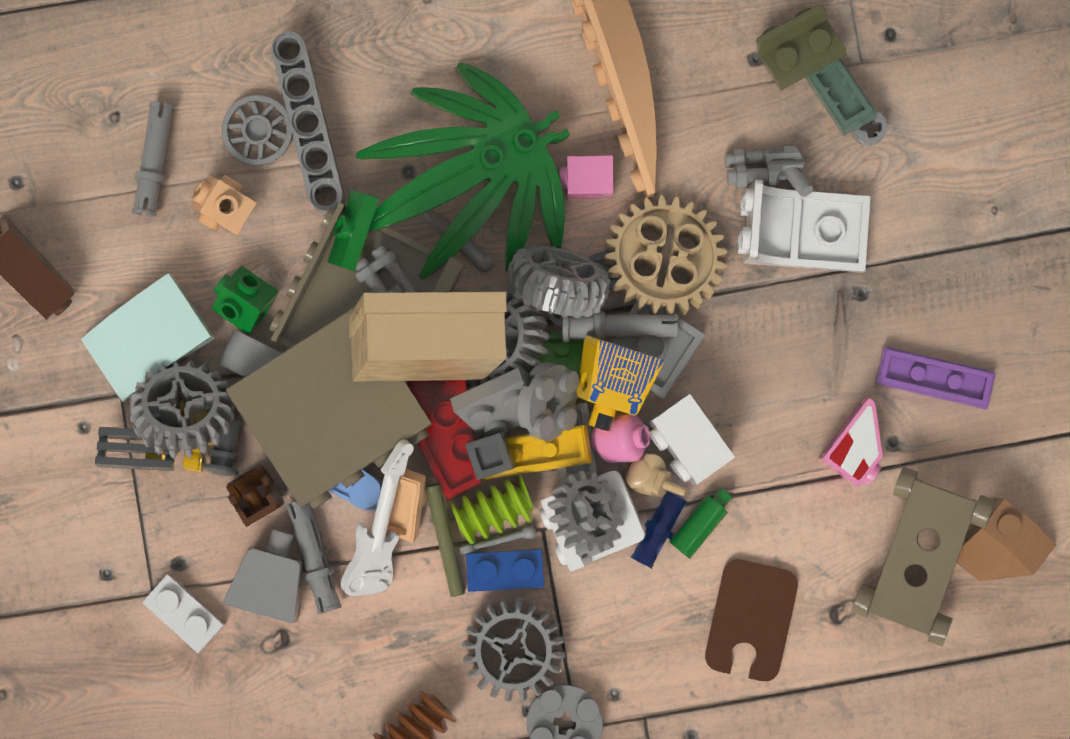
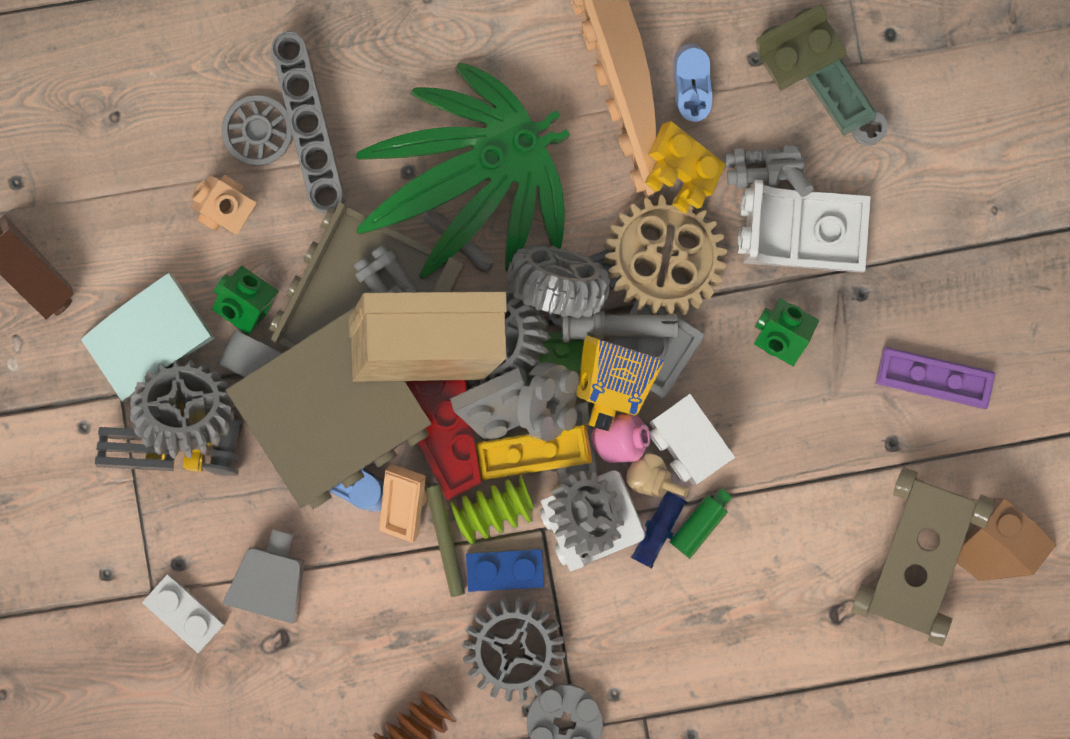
light grey pin [132,101,174,217] -> none
reddish brown hand [226,464,285,527] -> none
light grey pin [286,501,342,614] -> none
green plate [327,190,379,272] -> none
white piece [341,439,414,596] -> none
light grey hinge [459,524,537,555] -> none
dark grey plate [465,431,516,480] -> none
bright pink brick [559,155,613,199] -> none
reddish brown piece [705,559,798,681] -> none
slope [819,398,883,487] -> none
none -> yellow plate [645,121,726,213]
none -> light blue piece [673,43,712,122]
none -> green brick [754,298,820,367]

